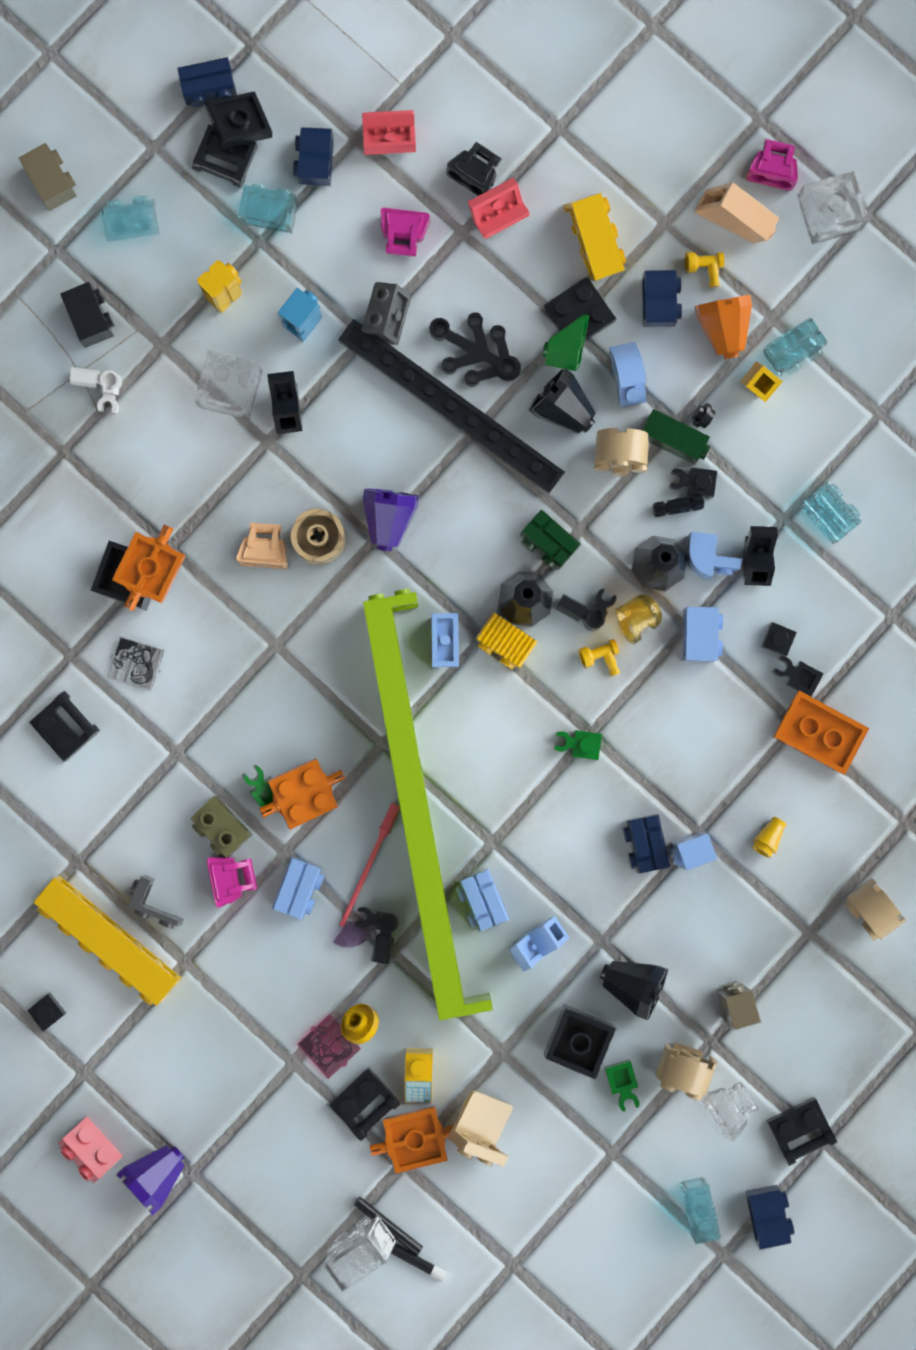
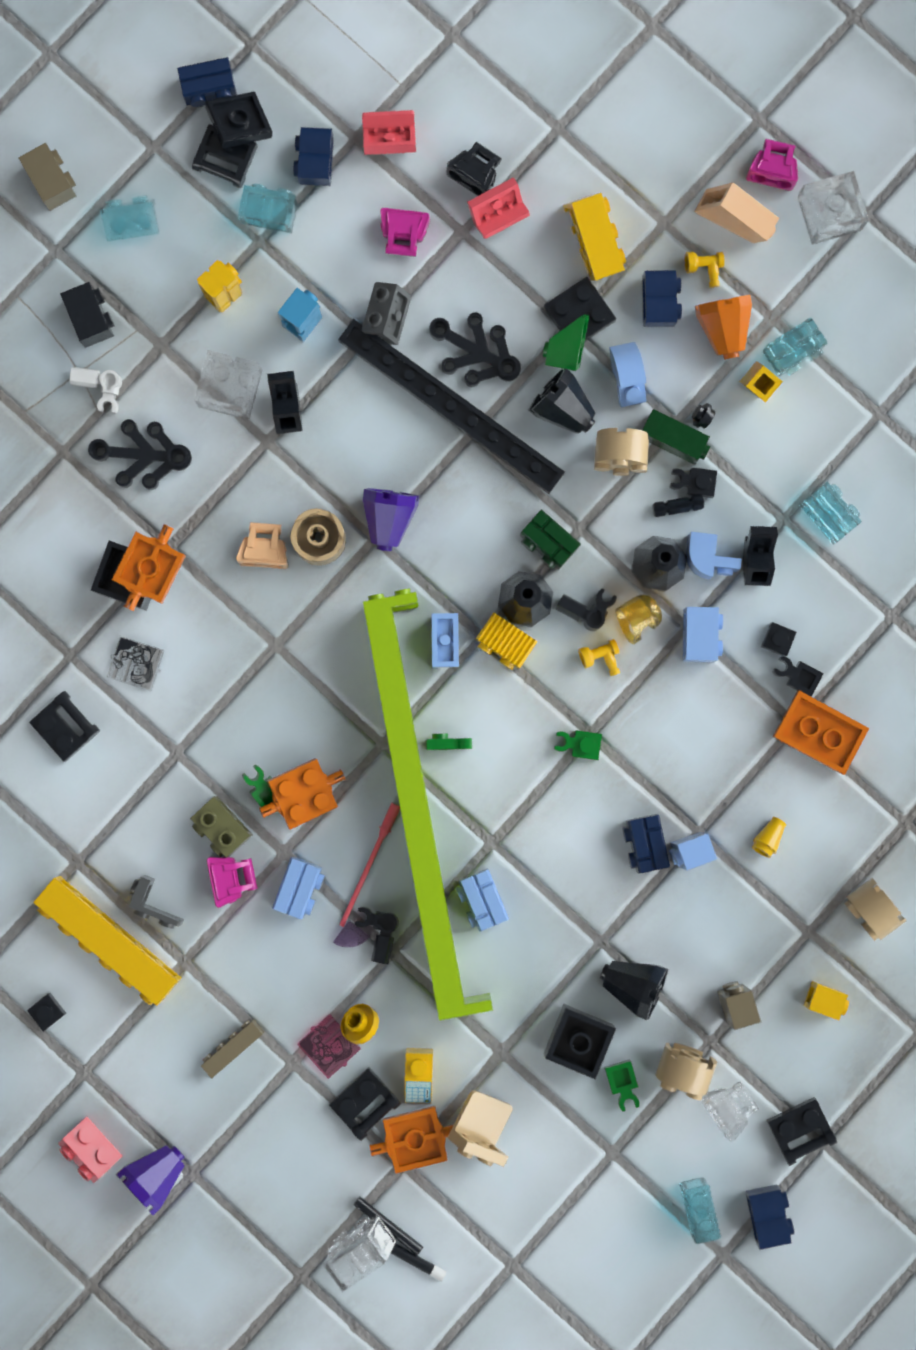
light blue brick [509,916,569,972] -> none
none -> black plant [88,419,192,490]
none -> dark tan piece [201,1019,264,1079]
none -> green plate [427,733,472,750]
none -> yellow brick [803,981,849,1020]

